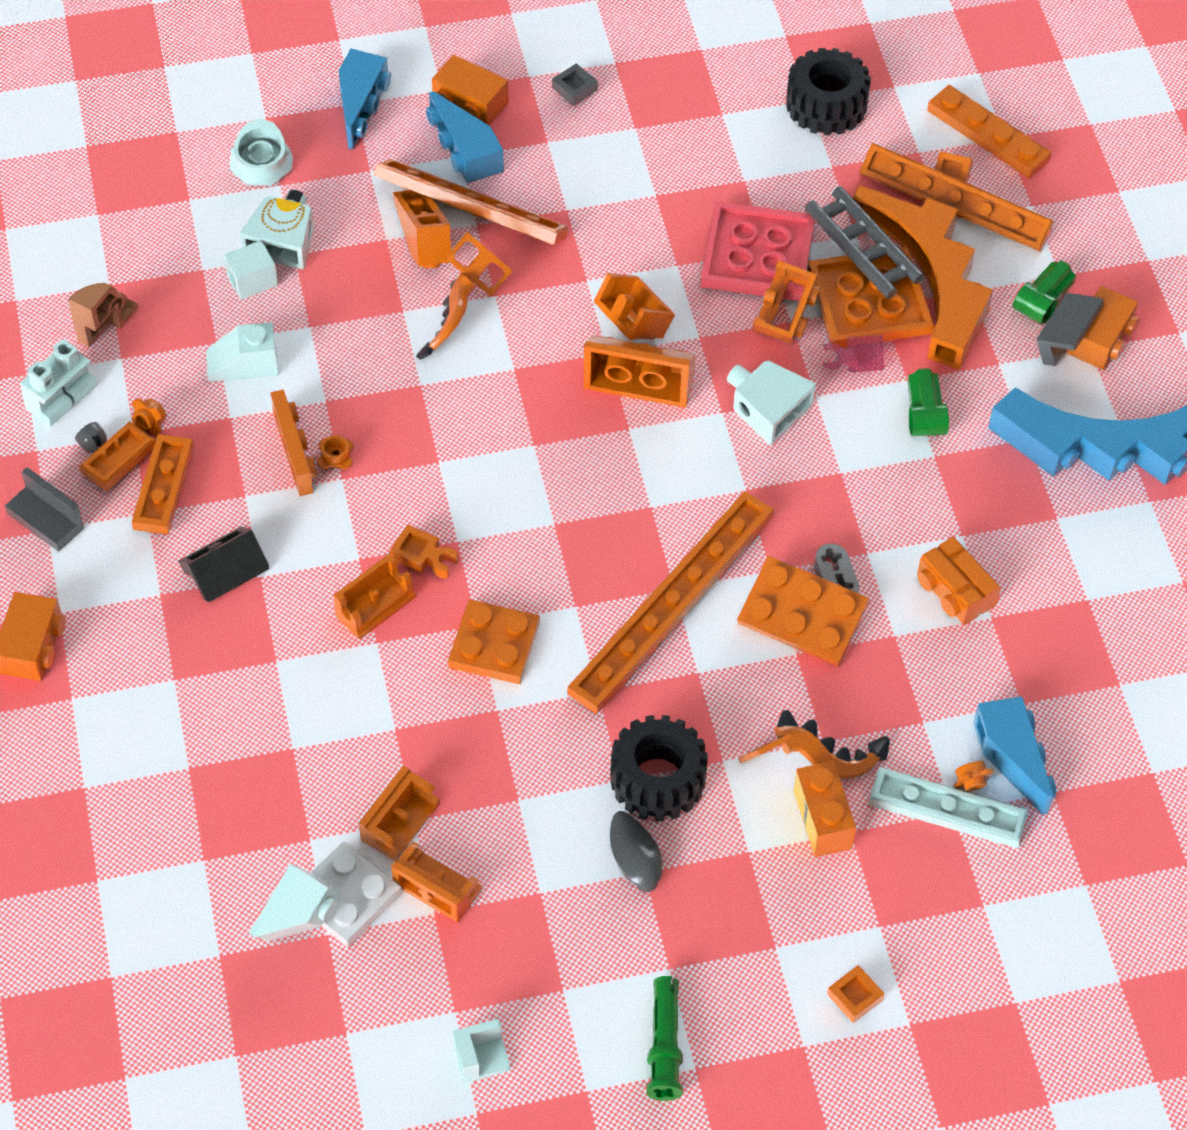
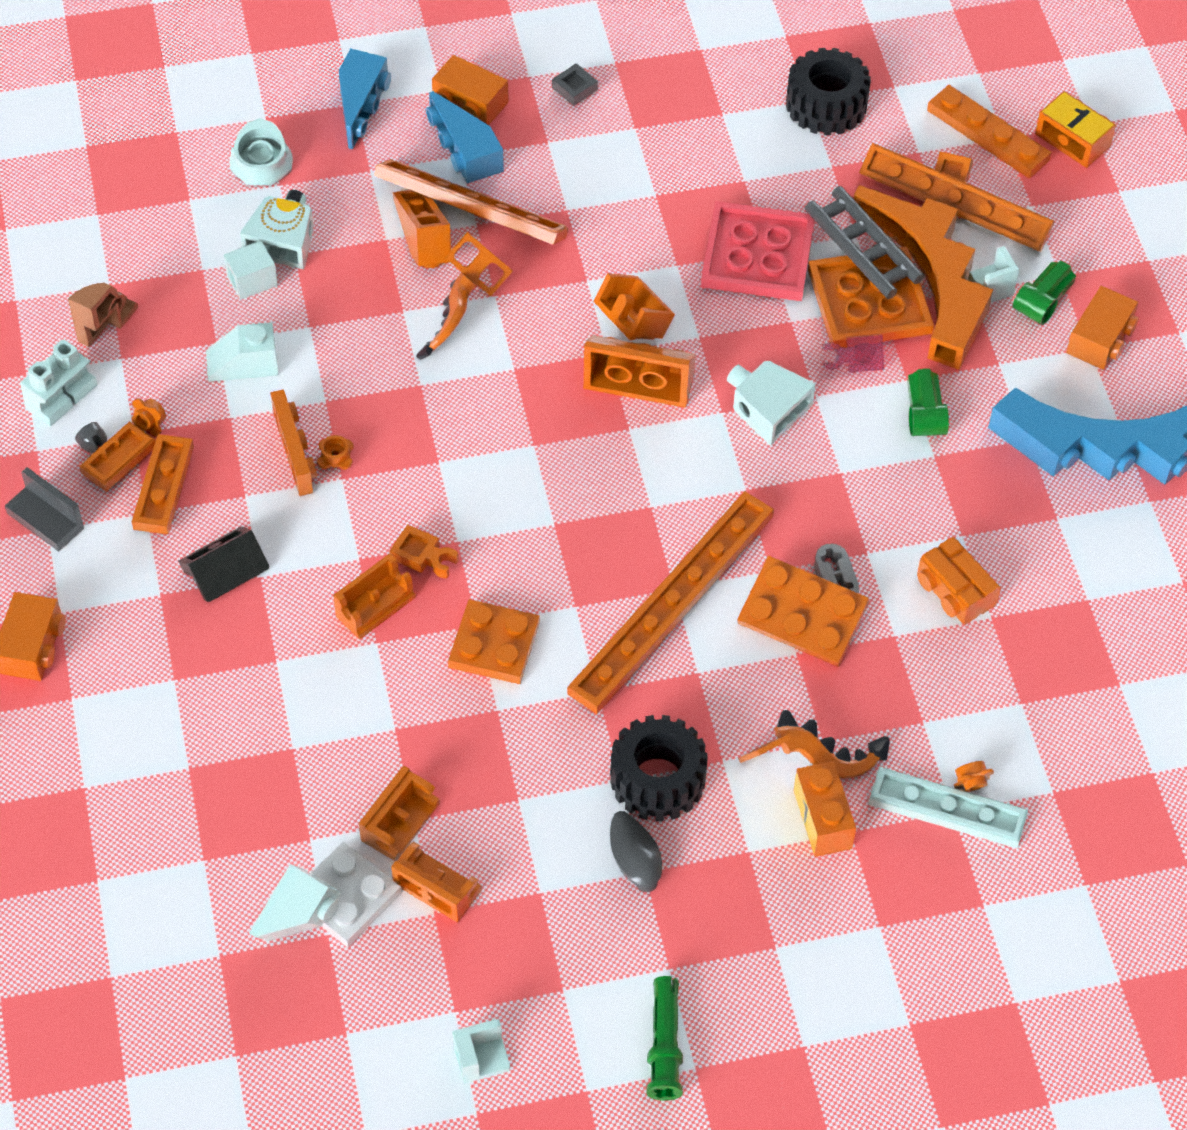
orange window [753,260,821,344] -> none
orange plate [827,965,885,1023] -> none
dark azure slope [973,696,1057,815] -> none
dark grey panel [1036,293,1104,366] -> none
none -> light aqua panel [968,246,1019,302]
none -> brick [1035,91,1116,168]

